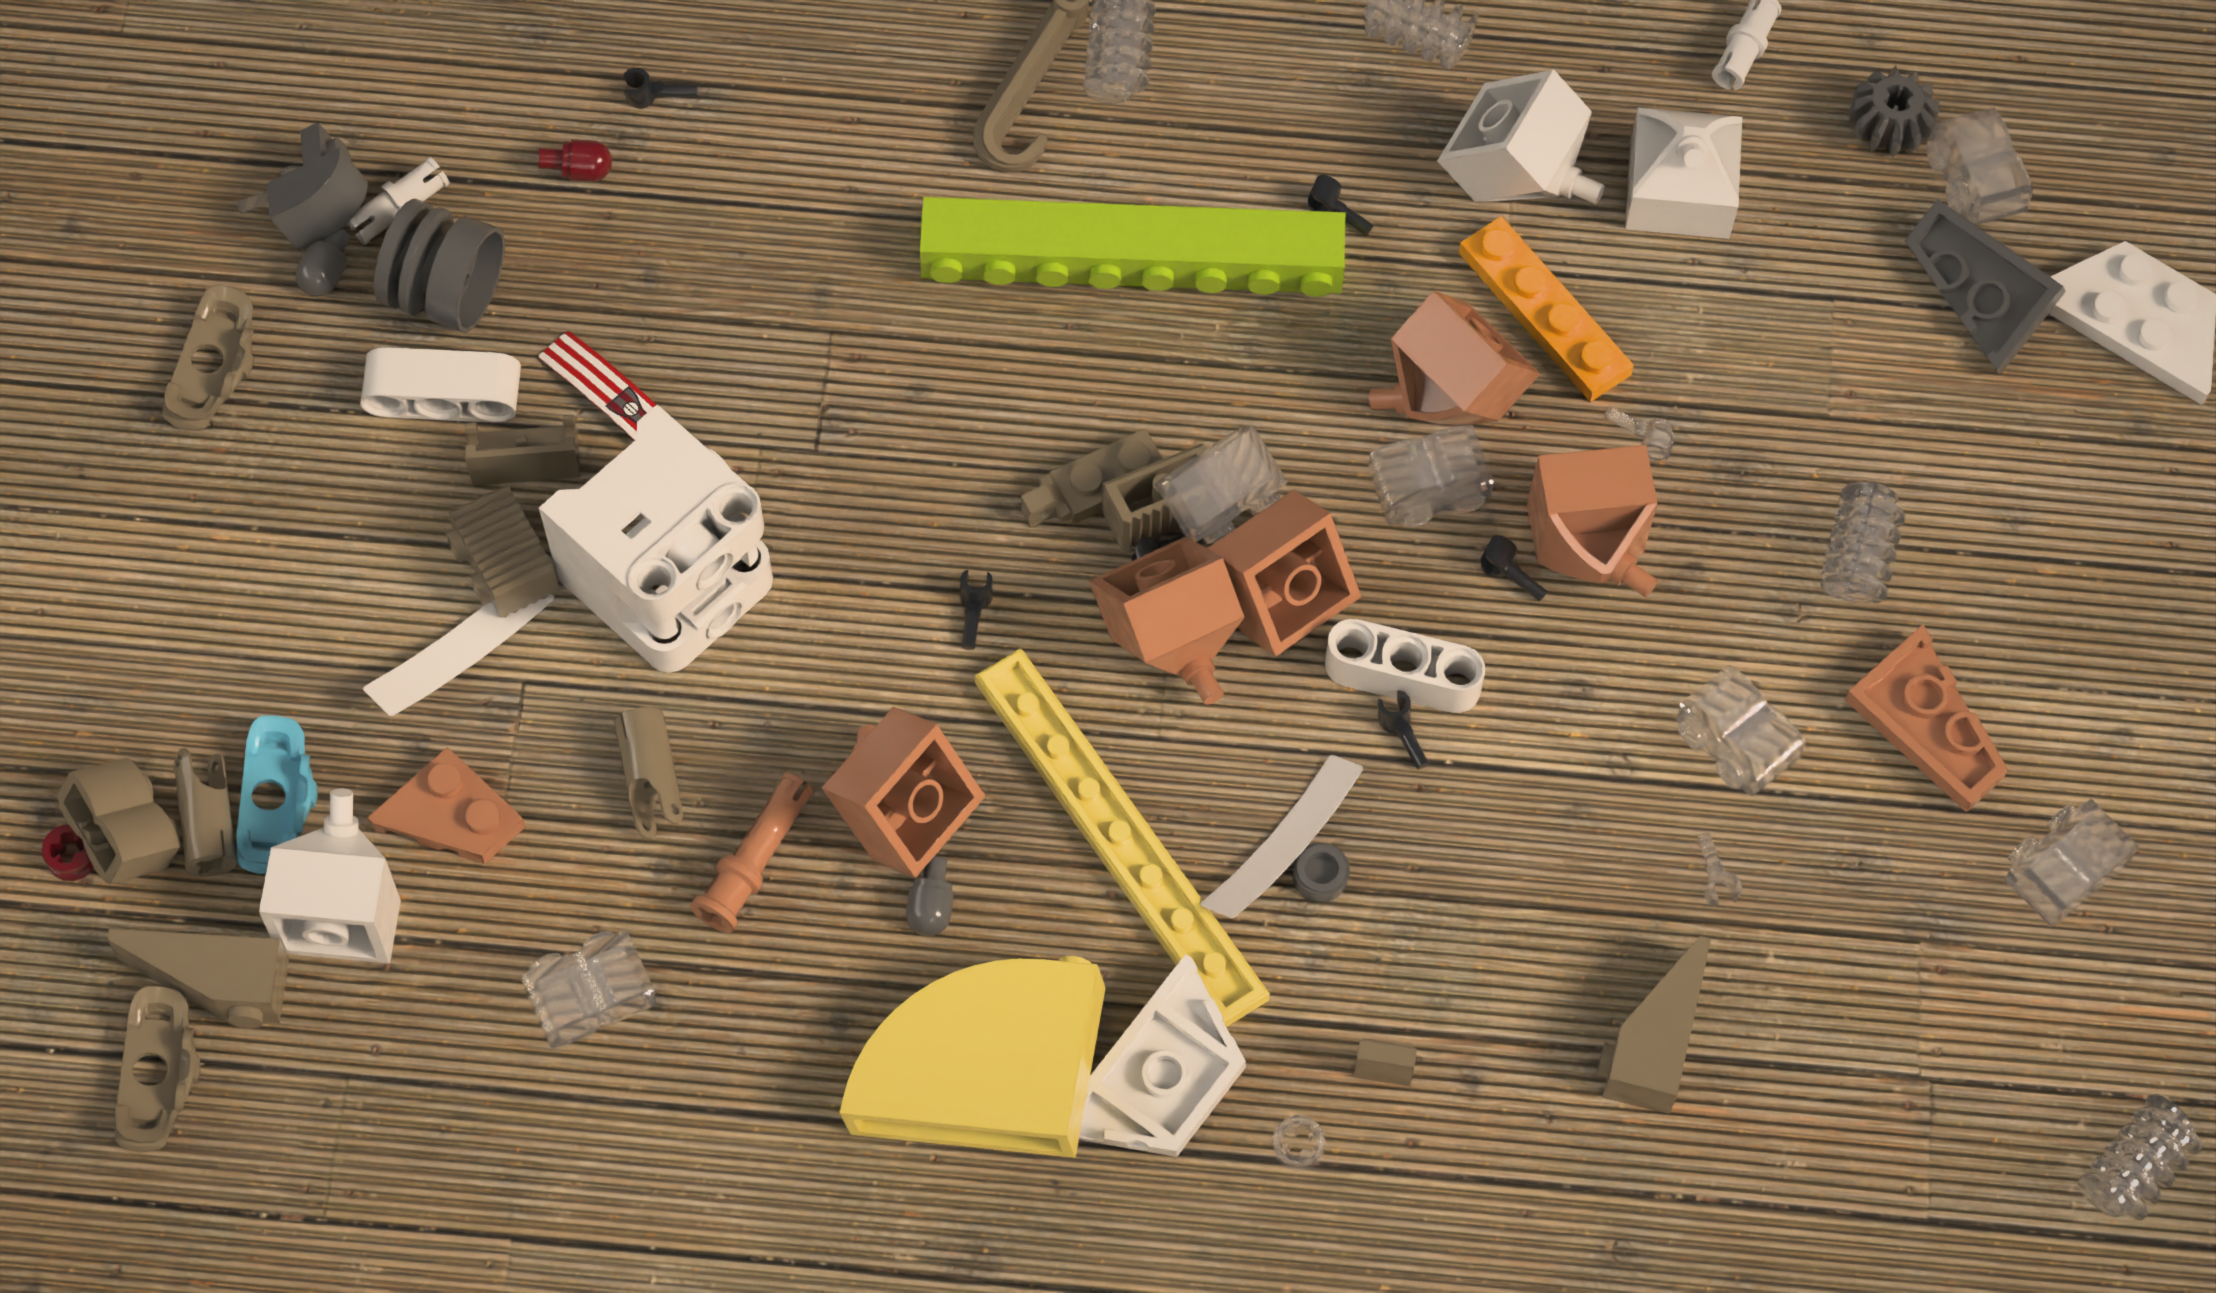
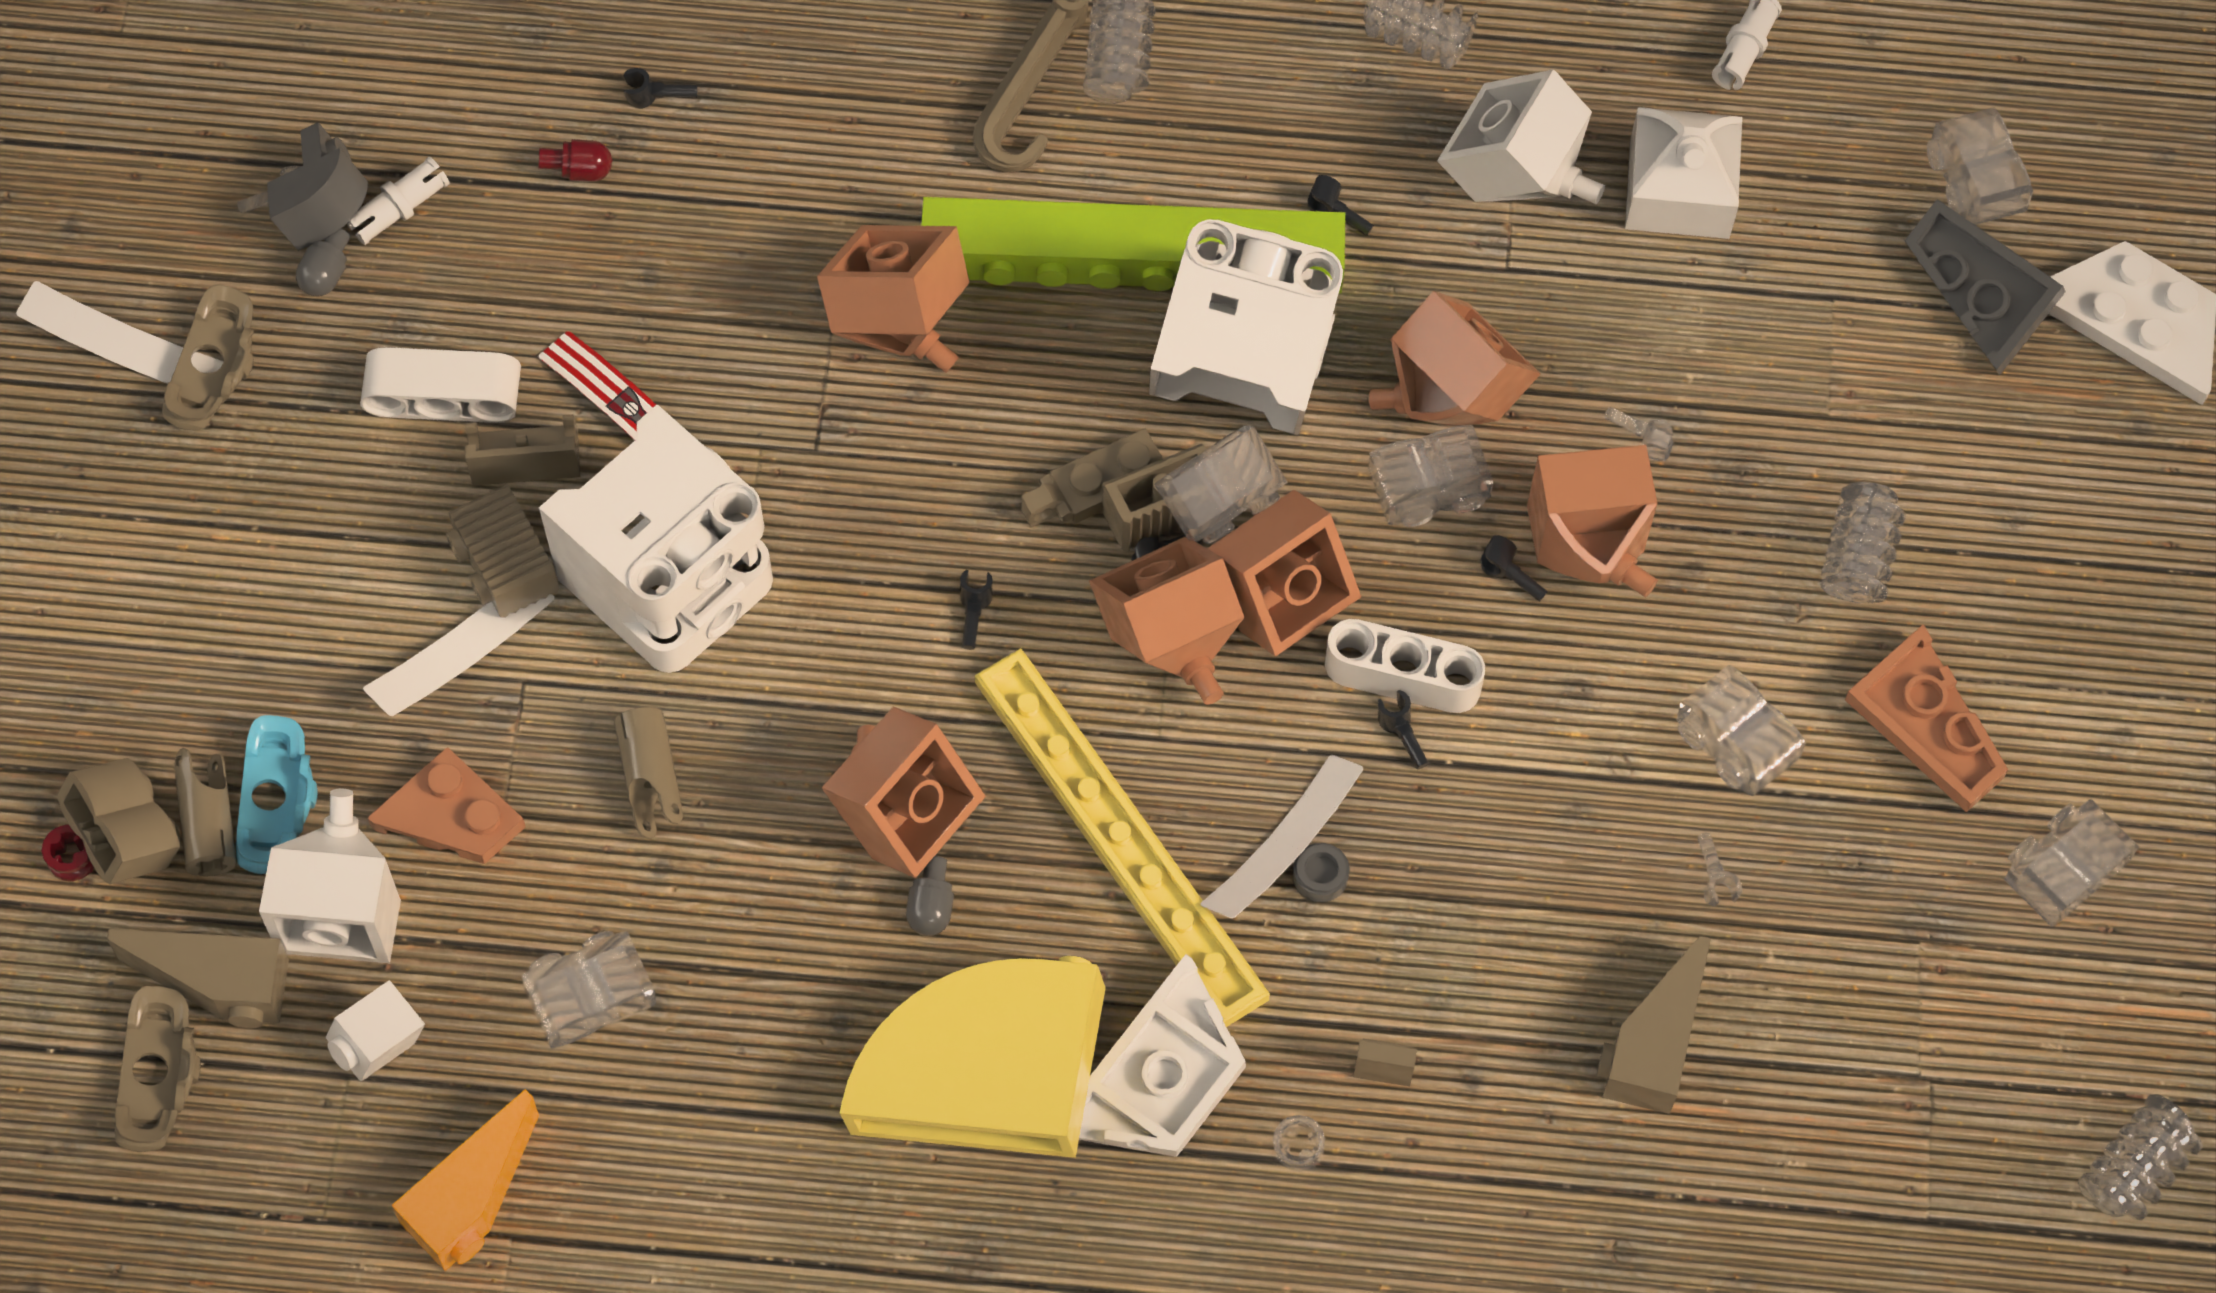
dark grey wheel [374,198,505,333] -> none
nougat pin [690,773,814,933] -> none
light orange plate [1459,216,1634,402] -> none
dark grey gear [1849,65,1939,158] -> none
none -> white sticker [16,281,223,384]
none -> white brick [325,980,425,1082]
none -> light orange slope [391,1089,539,1271]
none -> nougat piece [817,225,970,373]
none -> white piece [1149,219,1343,436]

